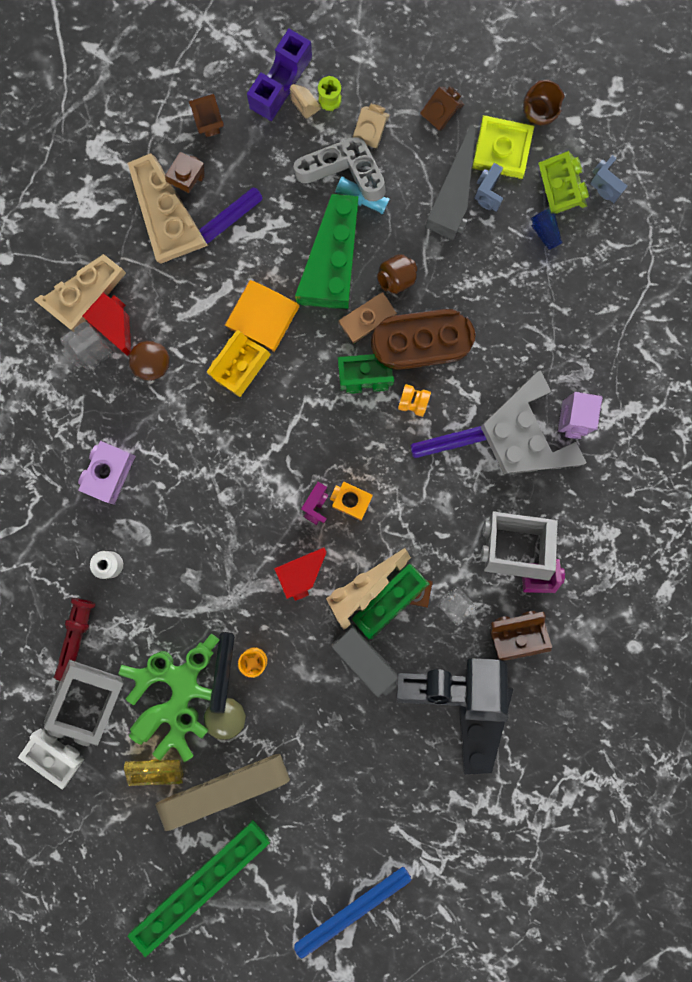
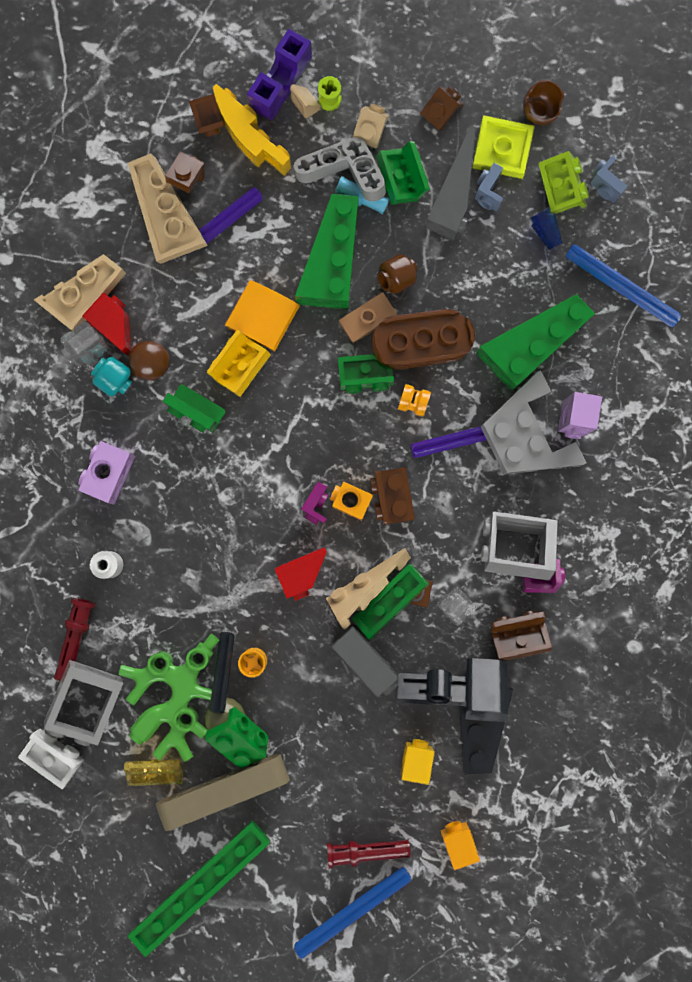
none -> teal head [91,357,132,396]
none -> green bracket [162,384,226,433]
none -> green bracket [205,707,268,769]
none -> yellow slope [213,84,291,176]
none -> dark red pin [327,839,411,869]
none -> reddish brown bracket [370,467,415,525]
none -> green bracket [376,141,430,205]
none -> yellow brick [400,739,435,785]
none -> light orange brick [440,821,480,870]
none -> green wedge [476,294,595,391]
none -> blue axle [566,244,681,327]

